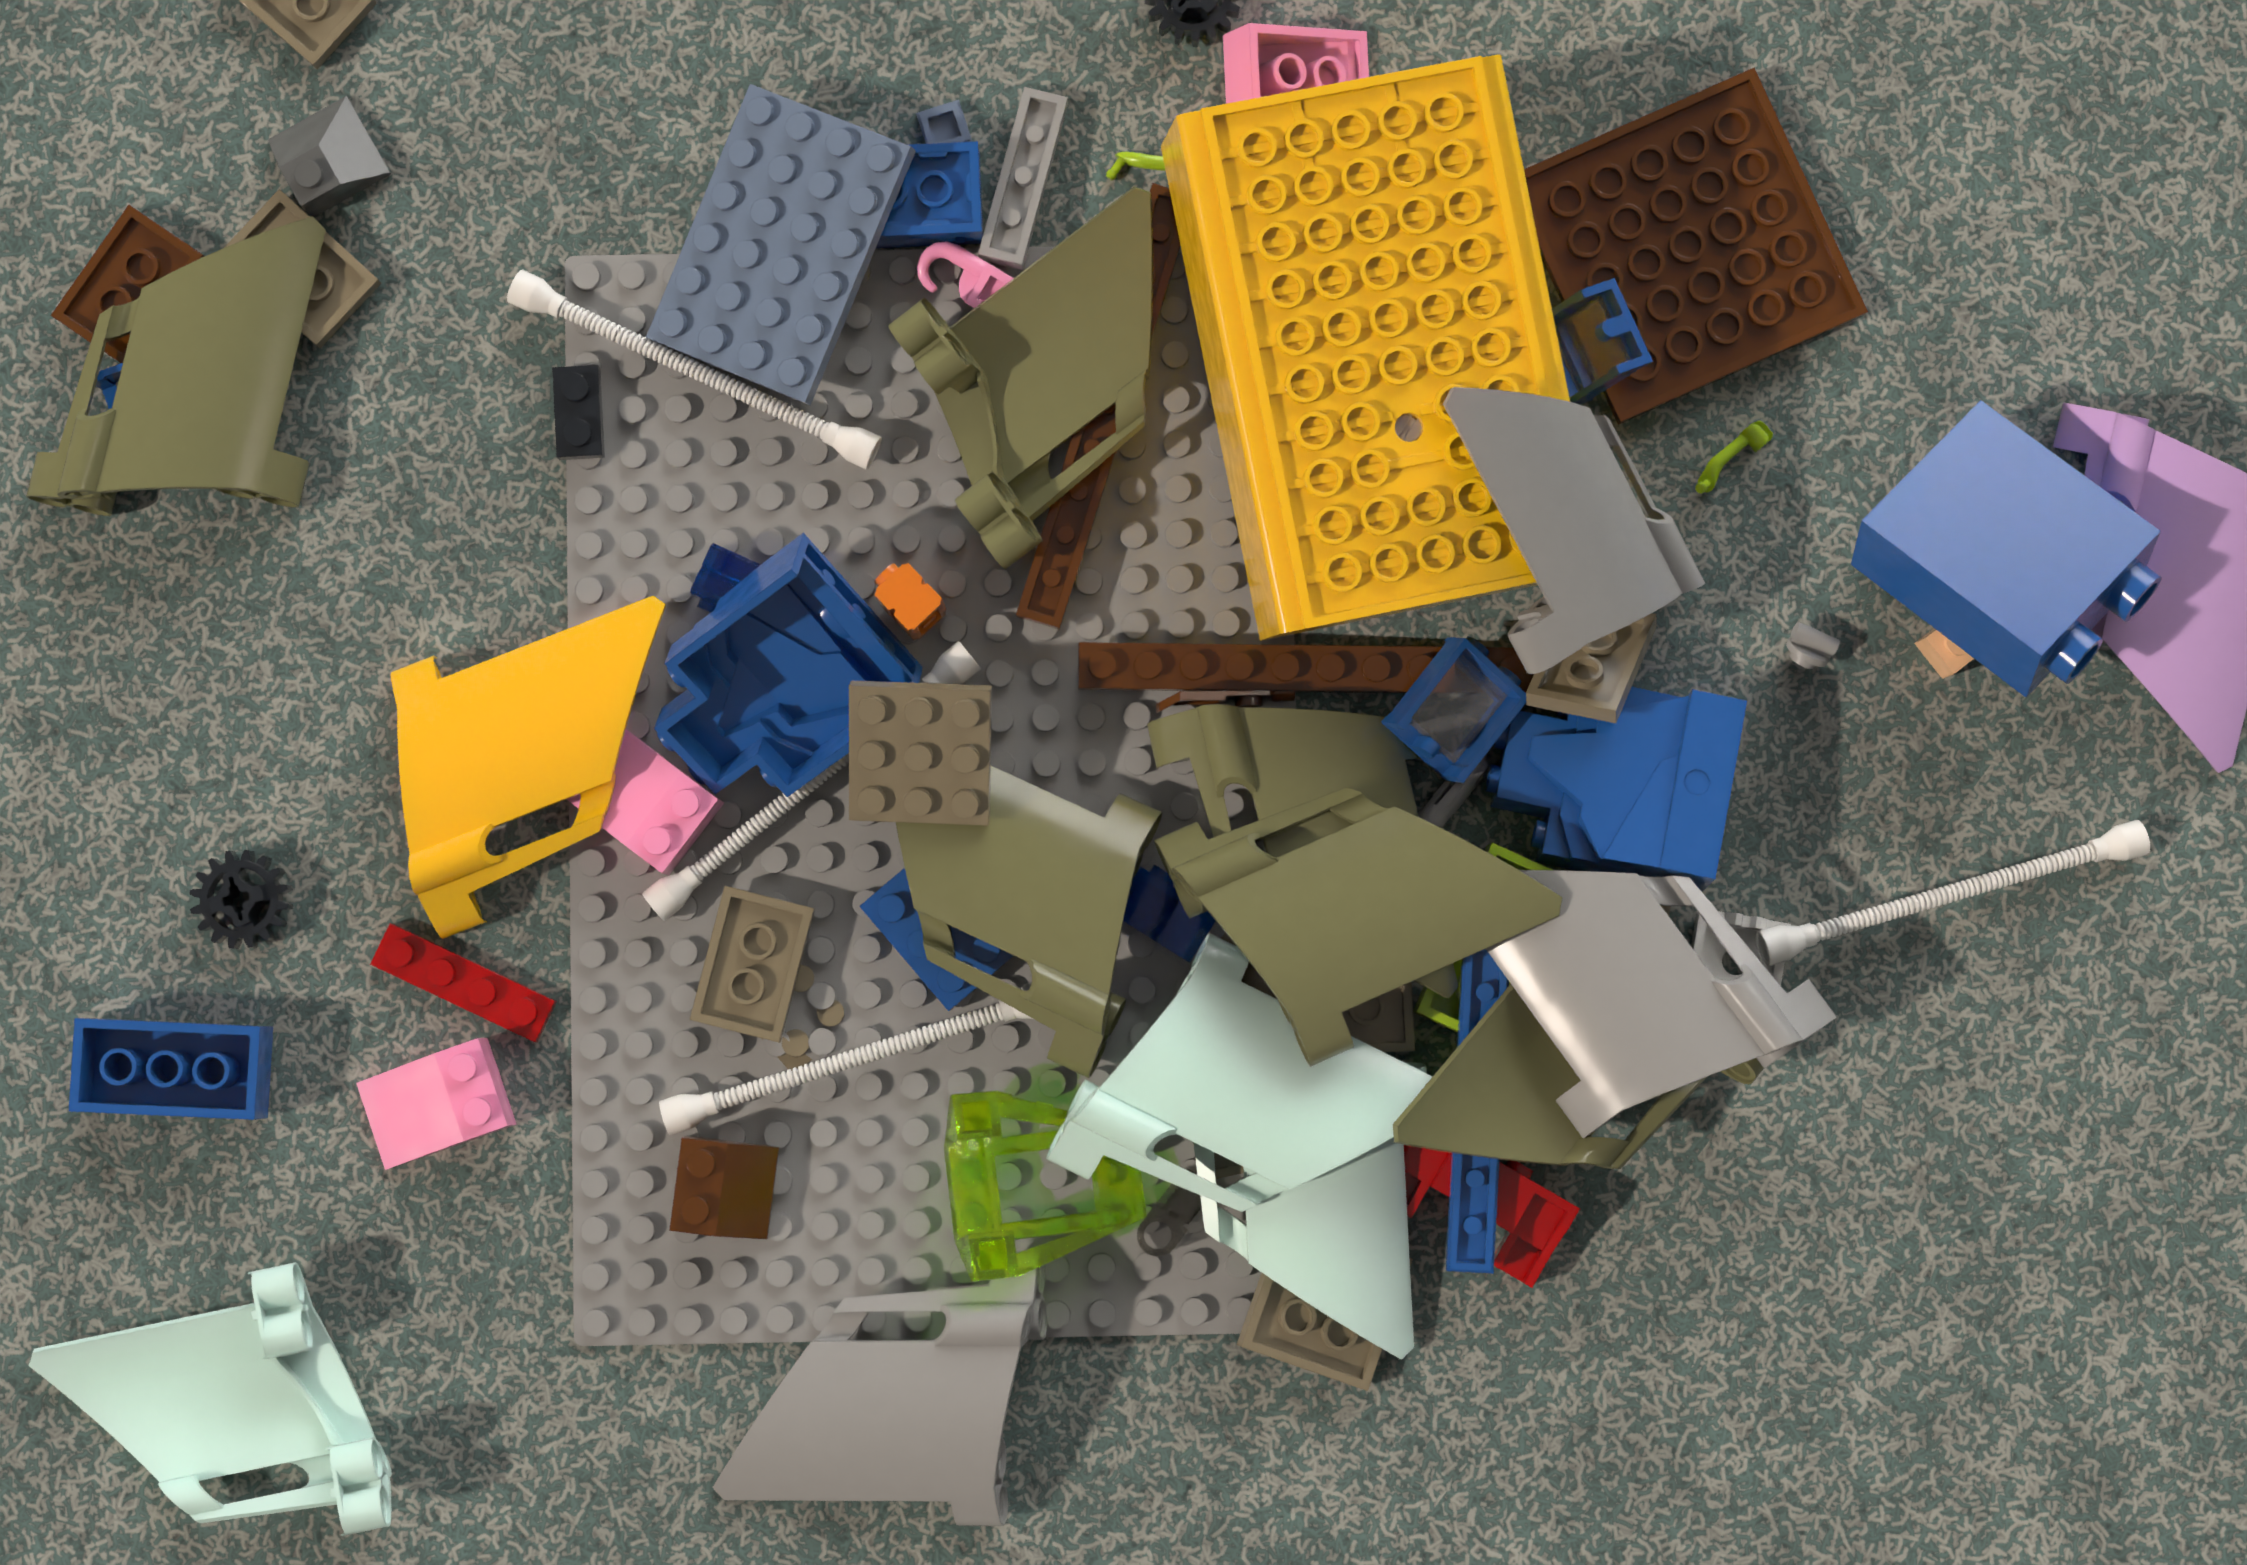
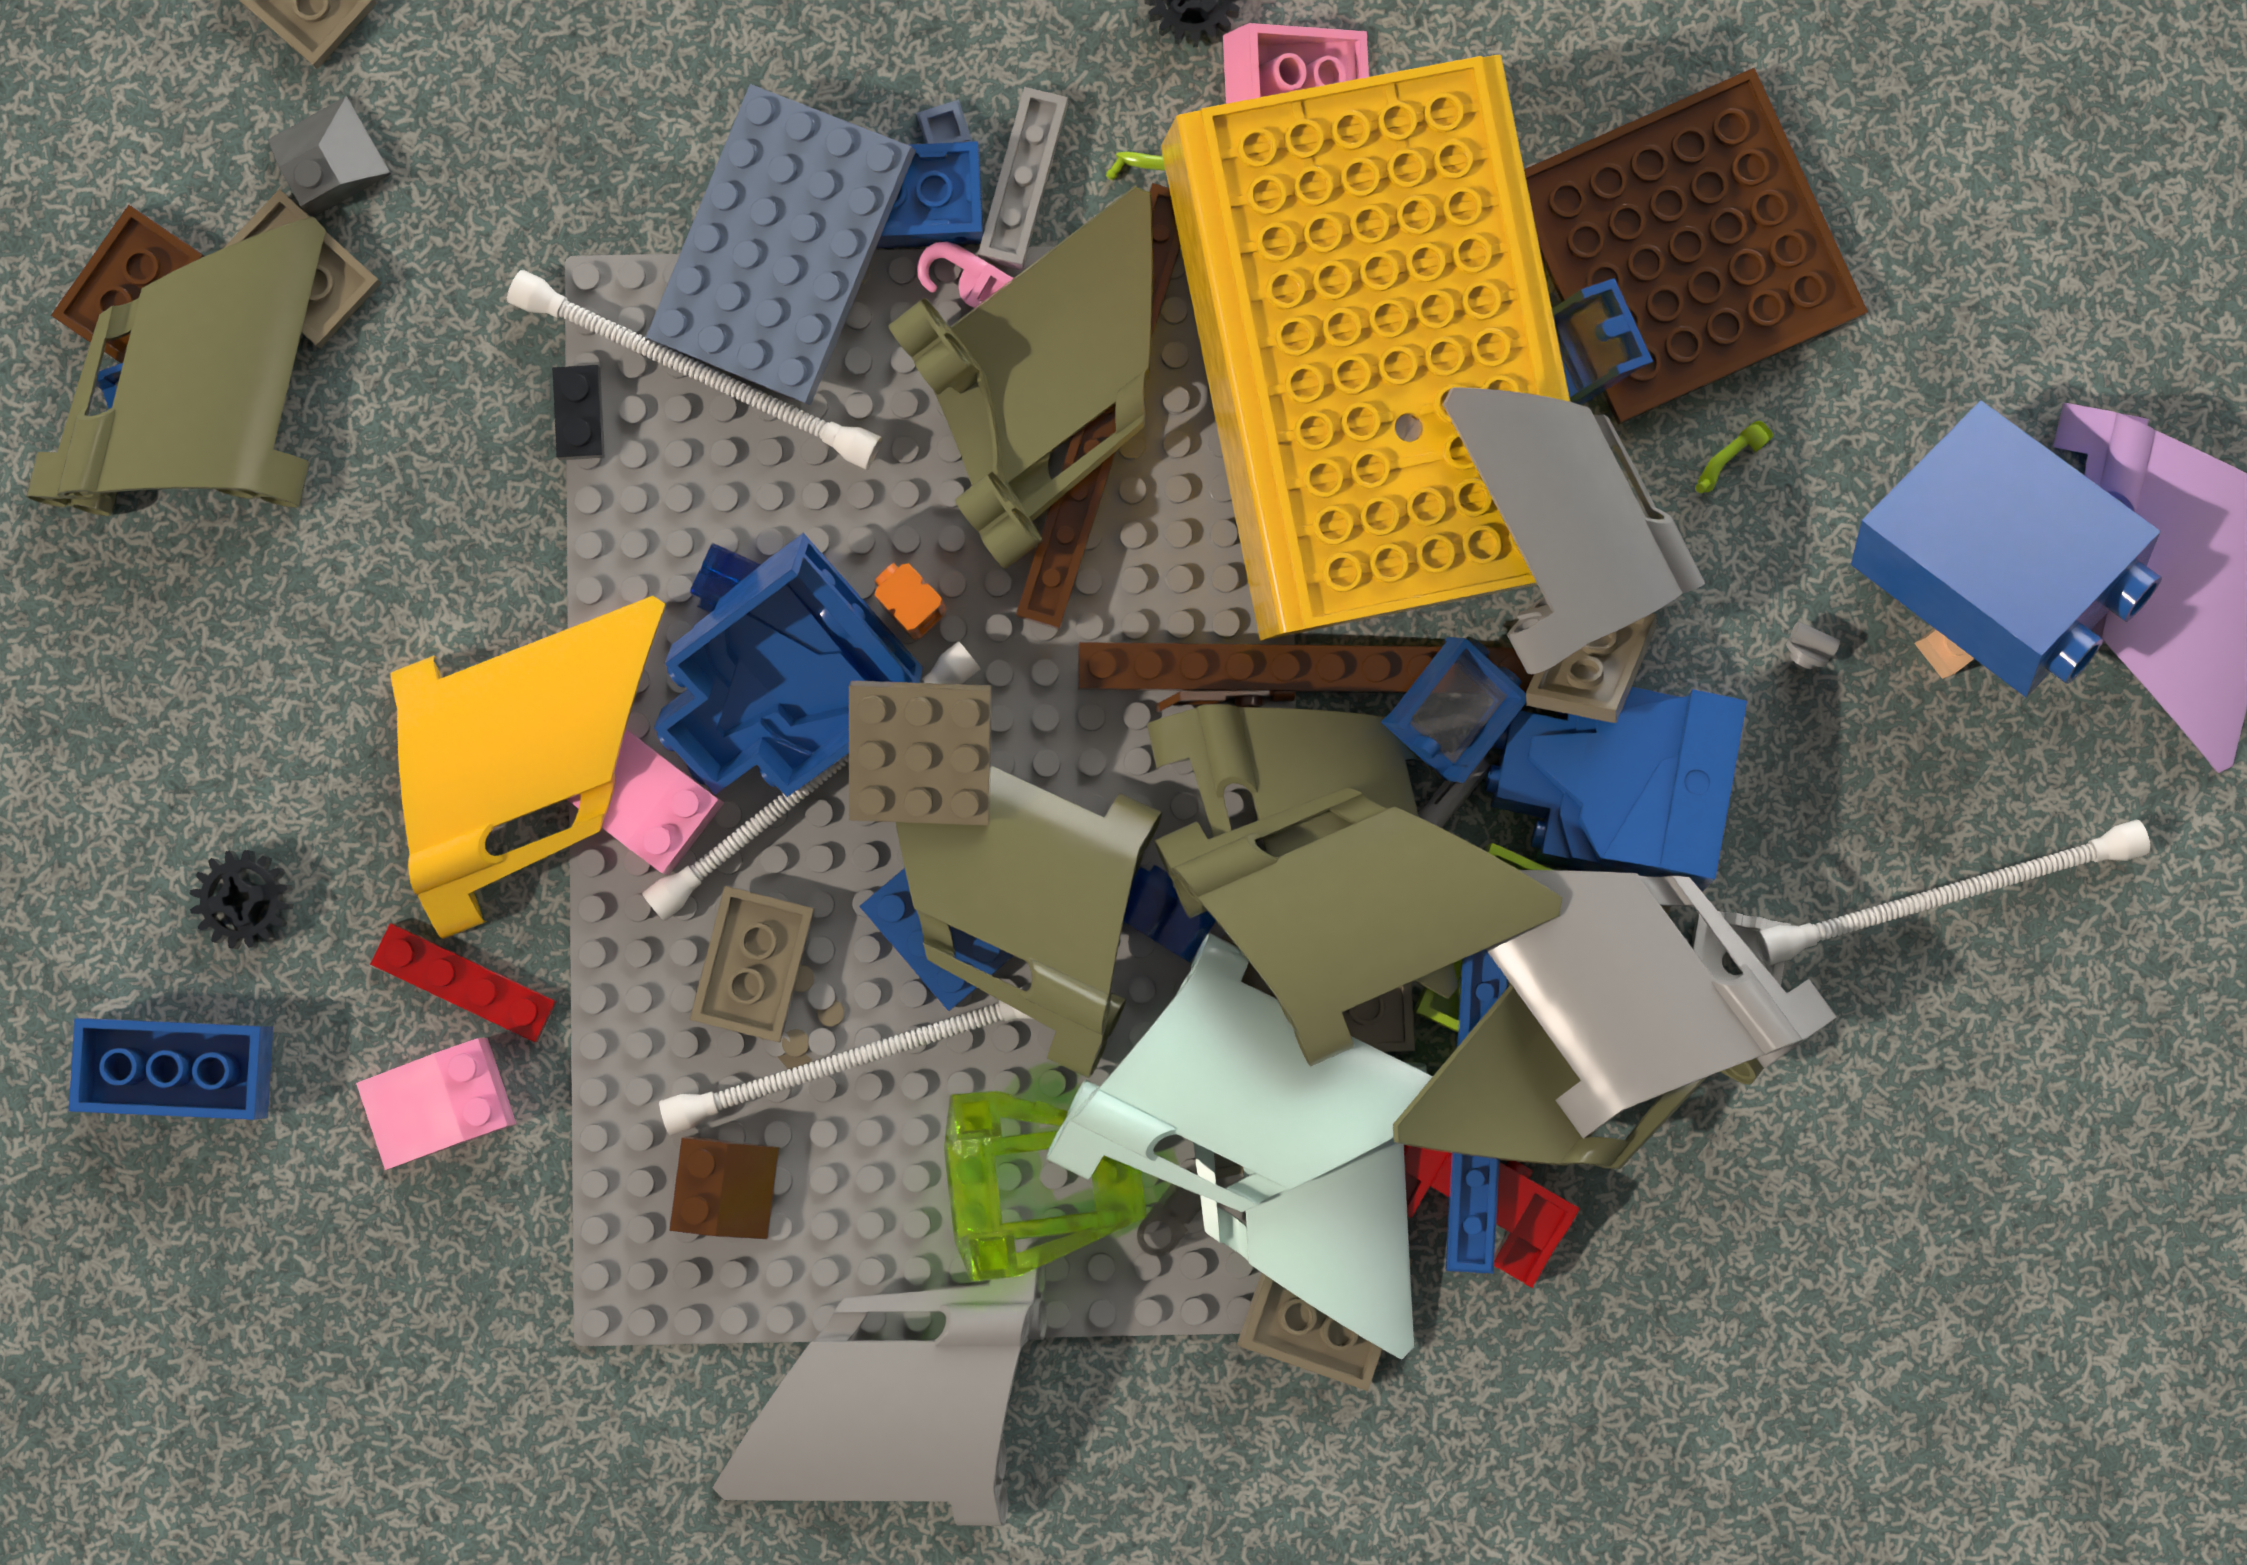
light aqua panel [29,1262,392,1536] -> none

